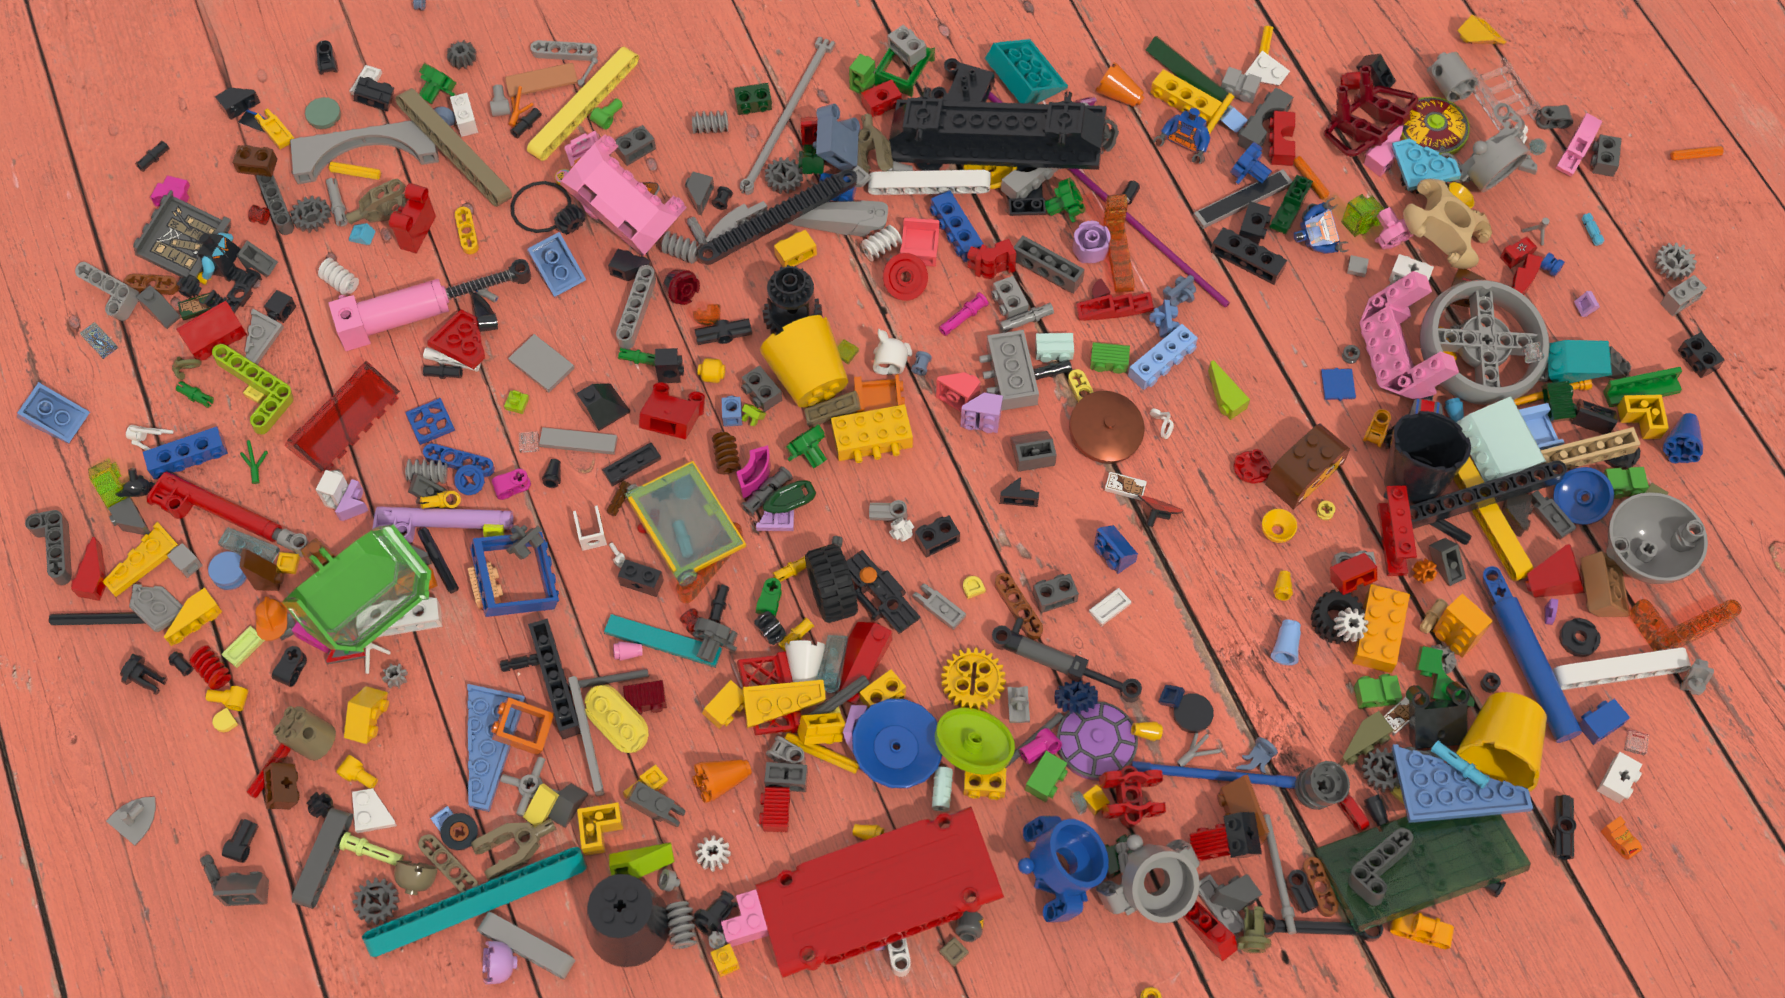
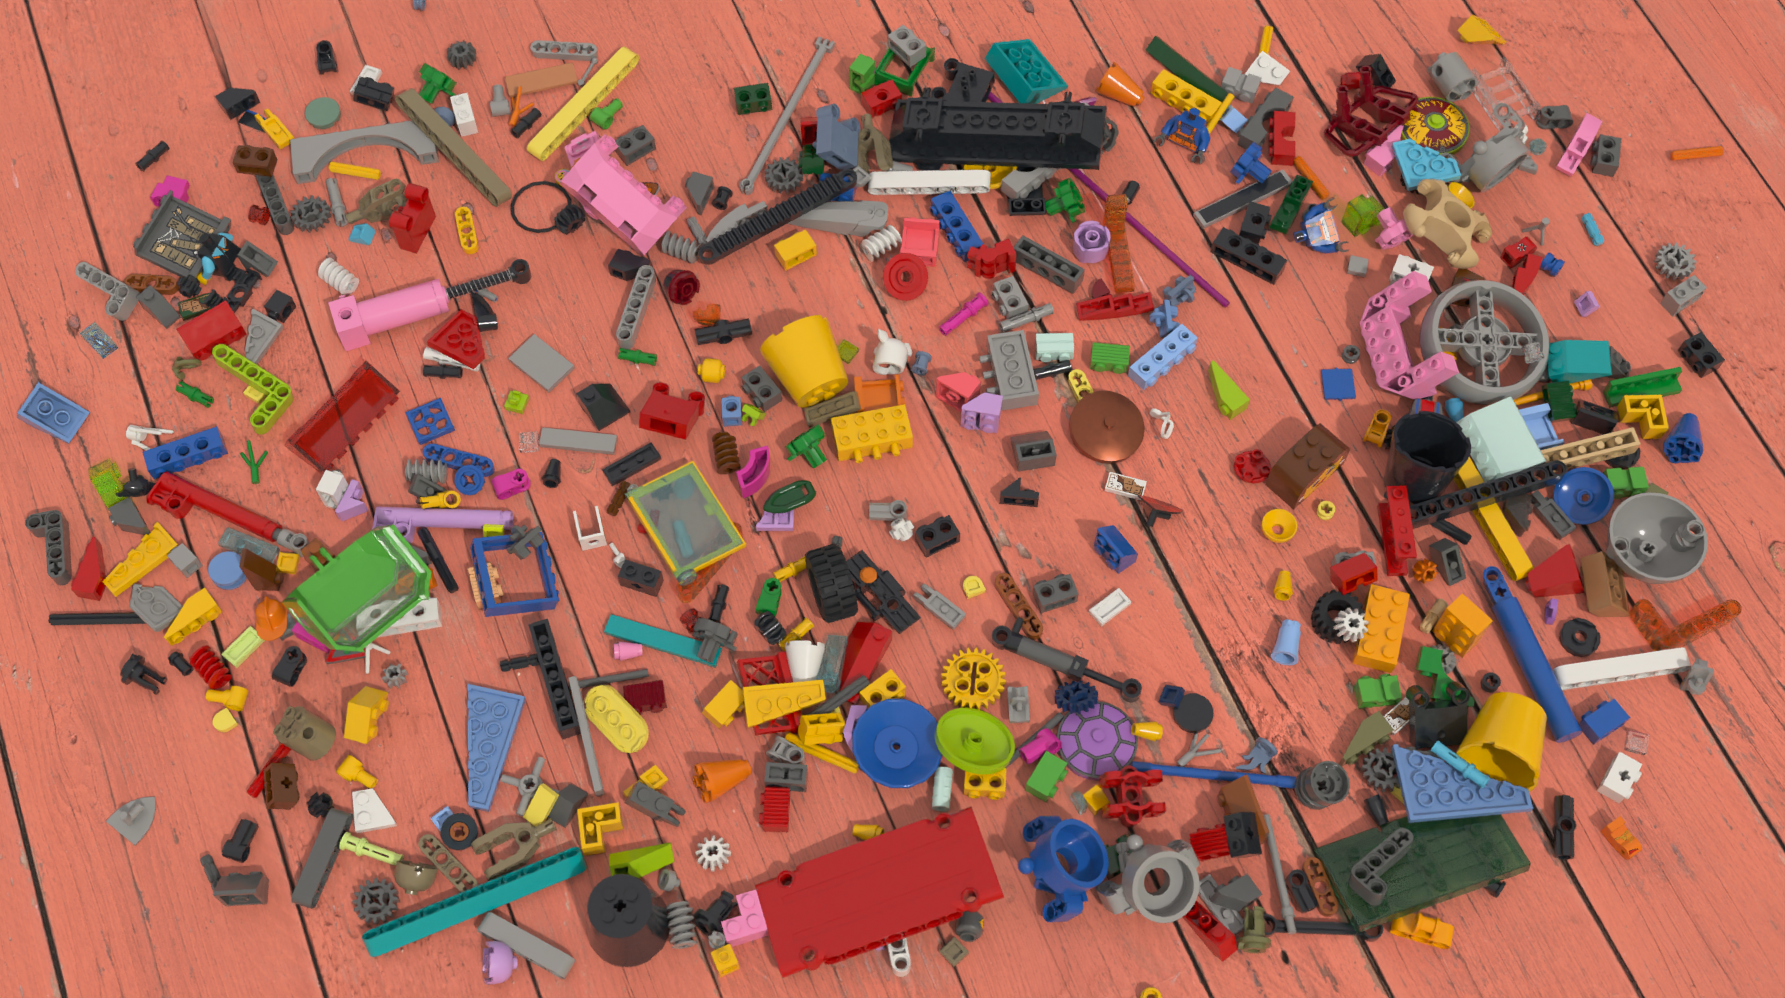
orange window [491,697,554,755] -> none
medium blue slope [527,232,586,297] -> none
black brick [655,348,684,383] -> none
light grey piece [692,110,729,134] -> none
dark grey piece [741,466,793,517] -> none
black piece [763,265,823,336] -> none
red beam [1338,794,1370,832] -> none

